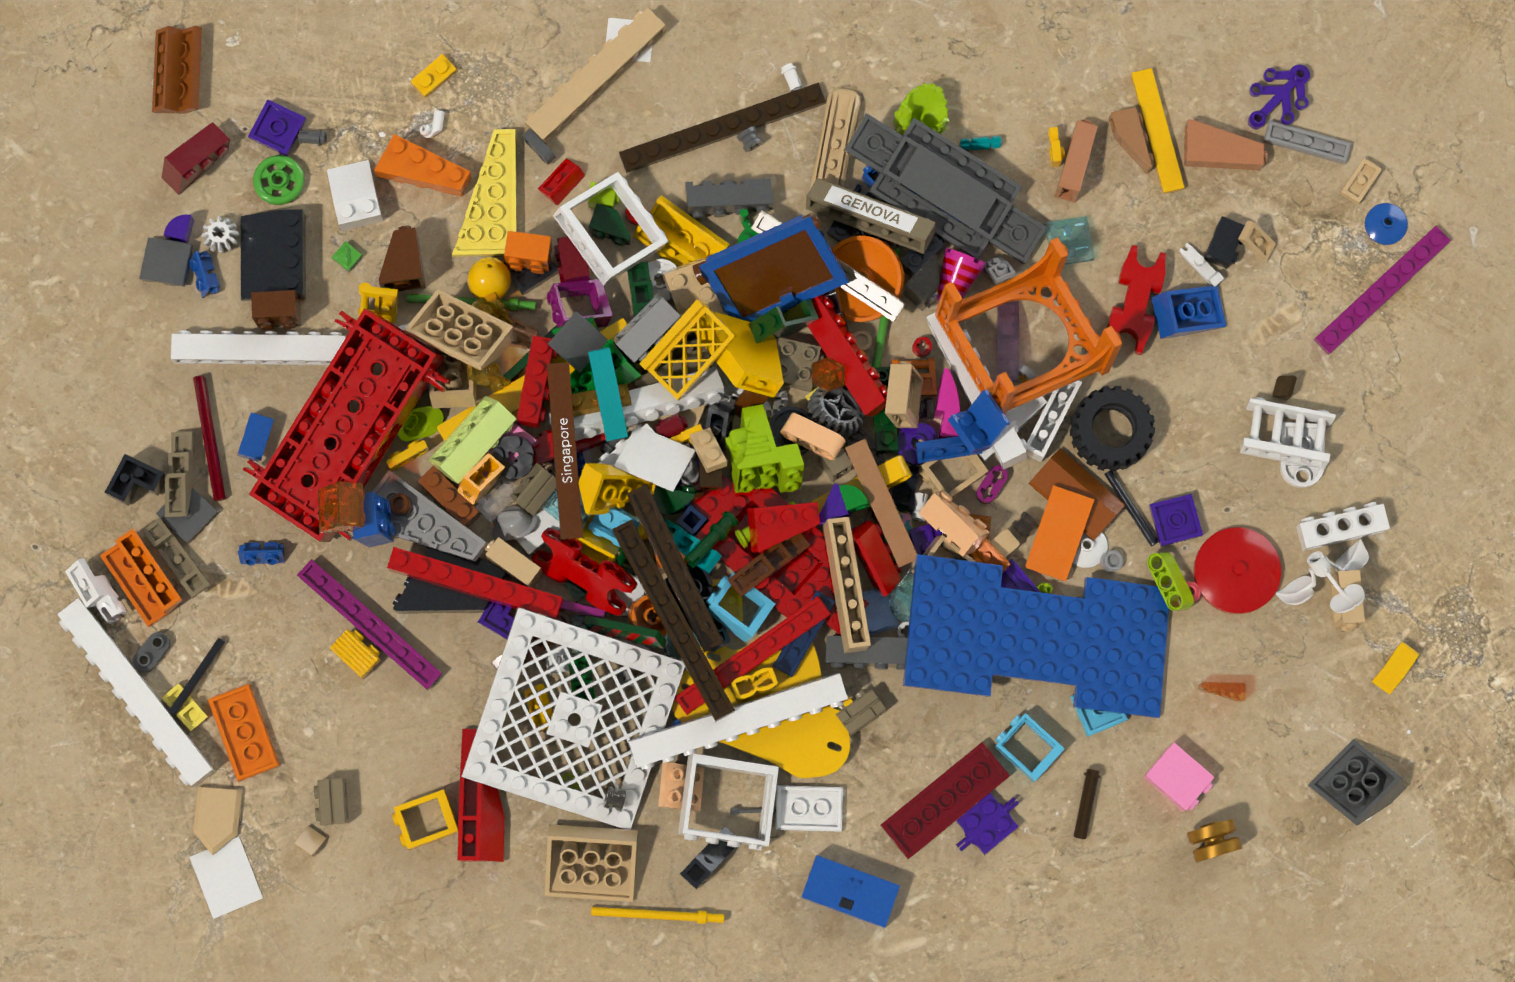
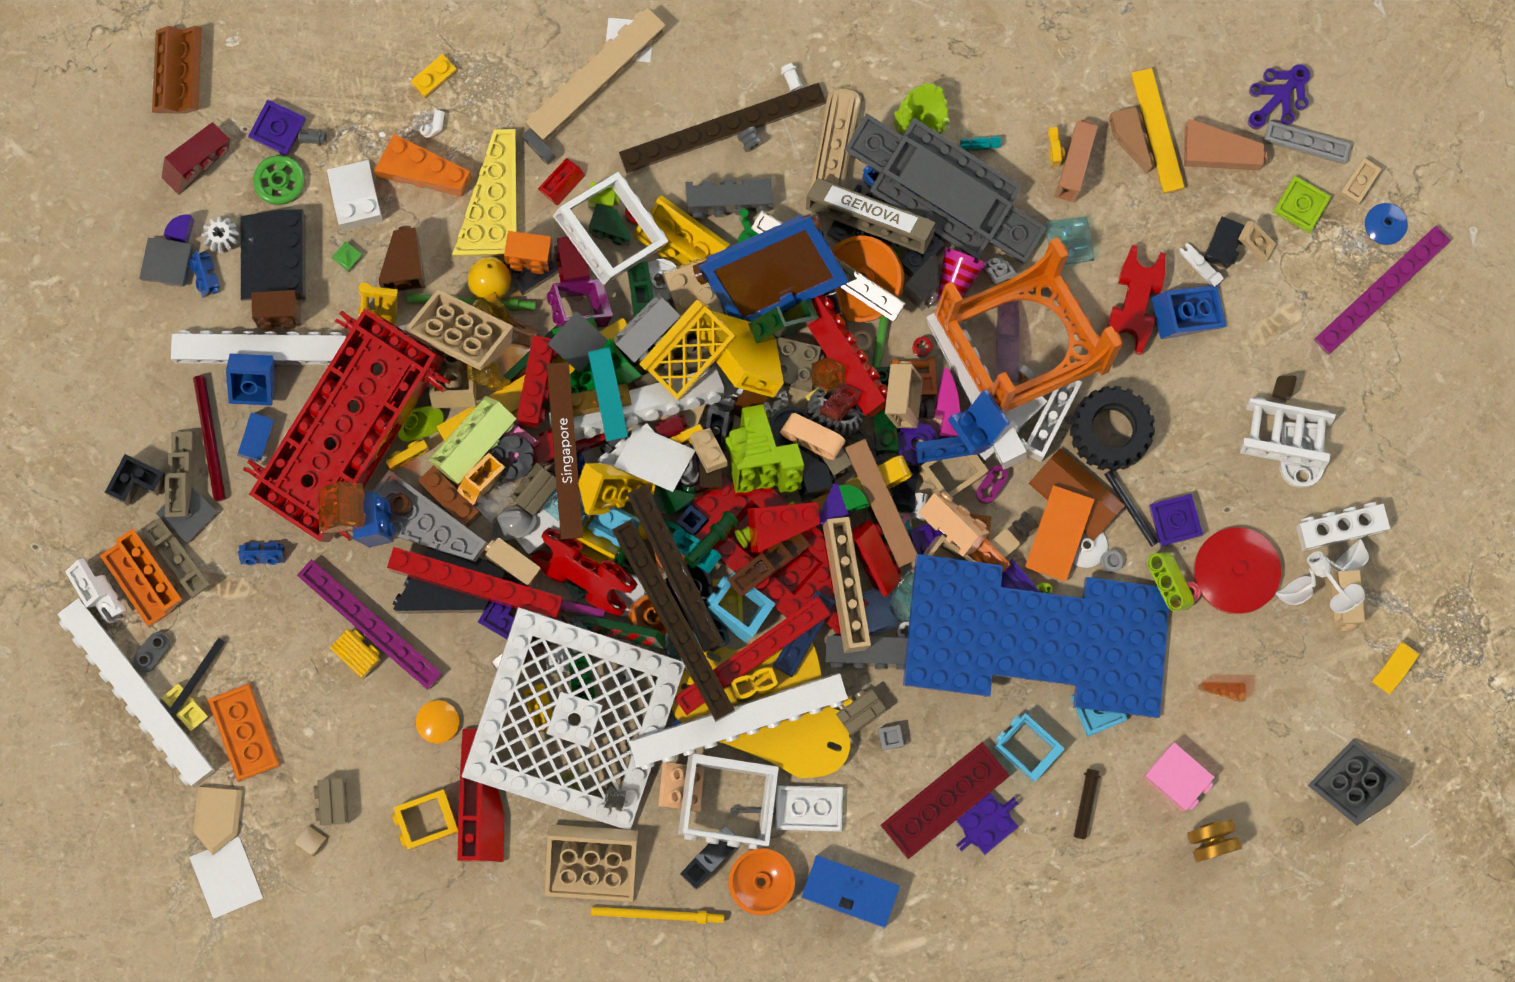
none -> blue brick [226,353,276,406]
none -> light orange dish [415,700,459,744]
none -> orange dish [728,848,795,916]
none -> black slope [798,450,835,501]
none -> clear red plate [820,383,862,422]
none -> light grey plate [878,725,904,751]
none -> lime tile [1272,175,1332,234]

